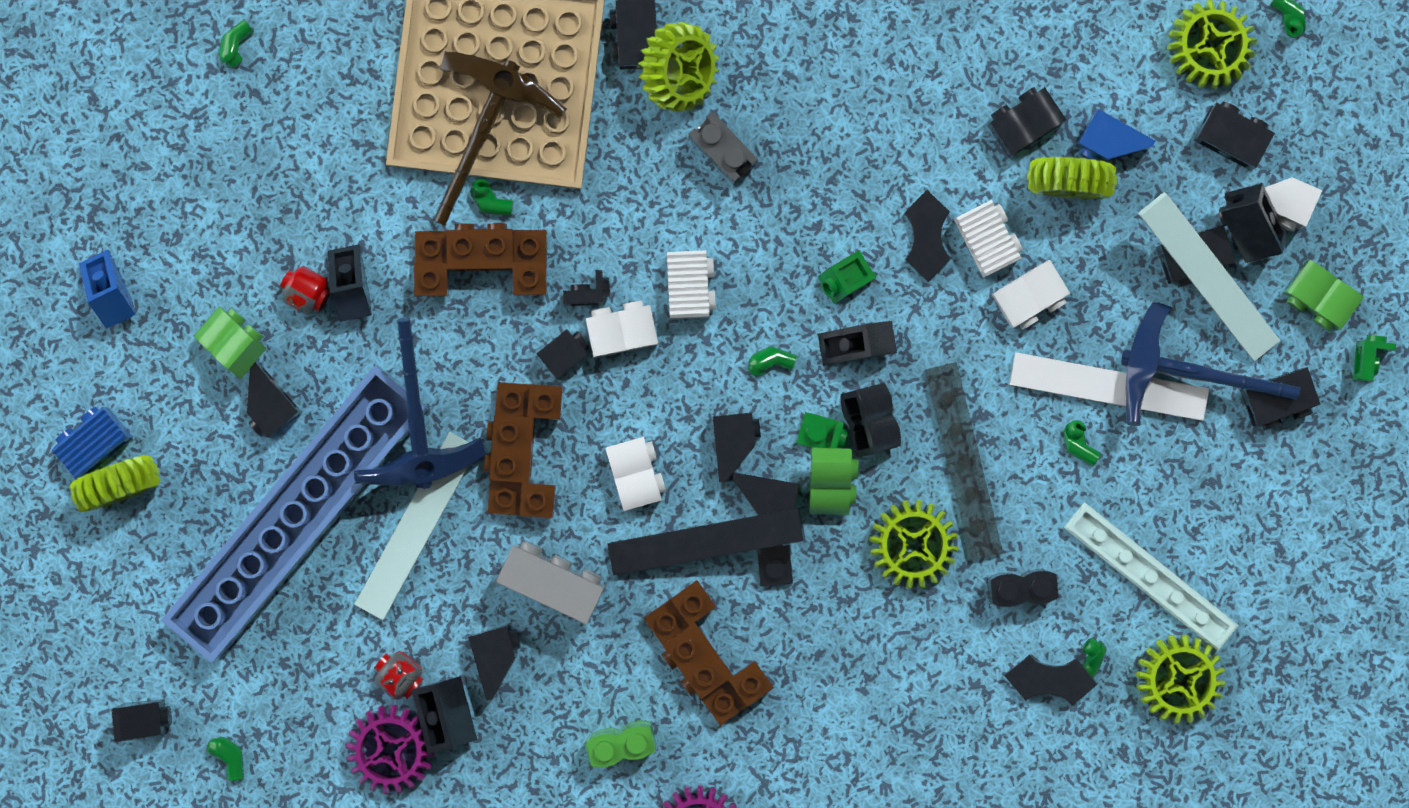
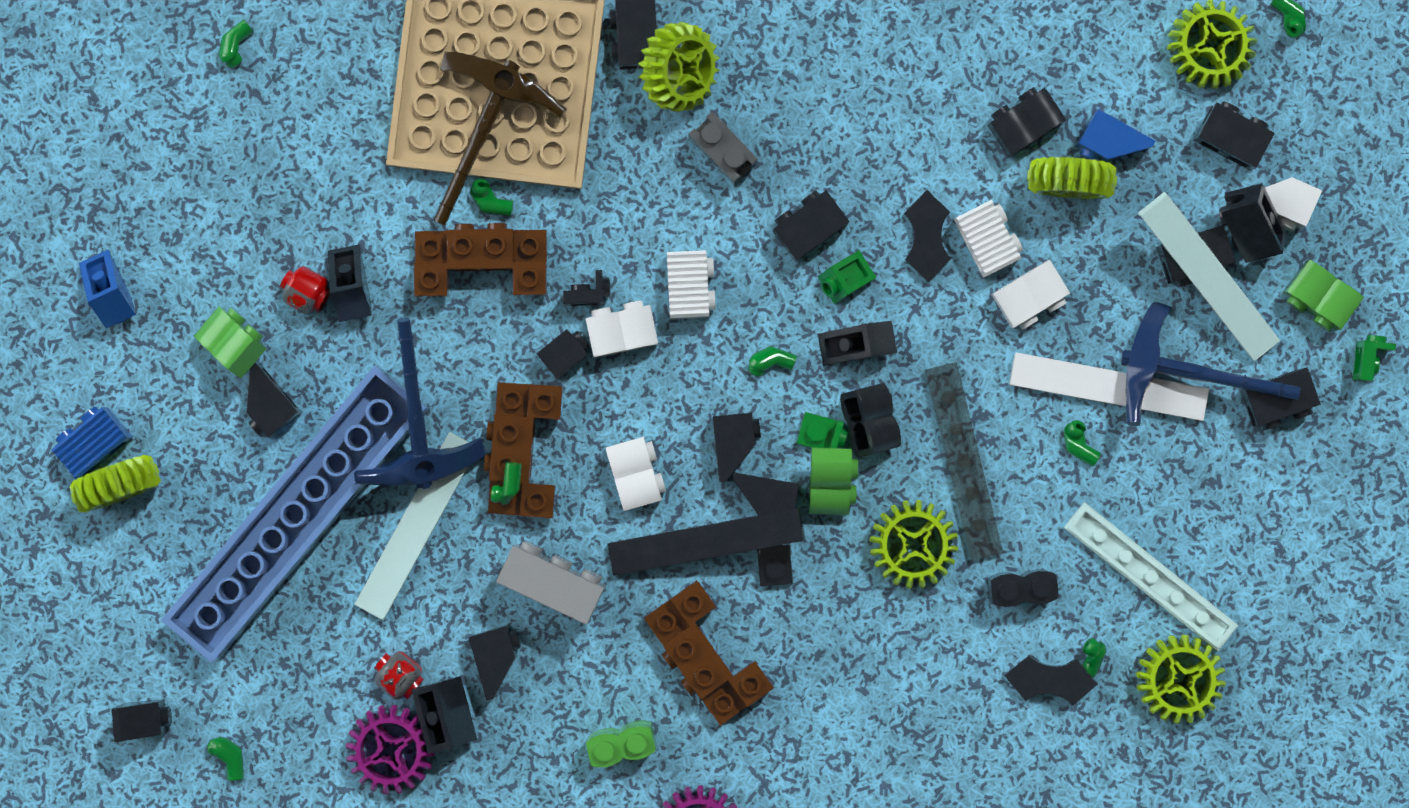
none -> green arm [491,462,522,505]
none -> black brick [773,190,850,263]

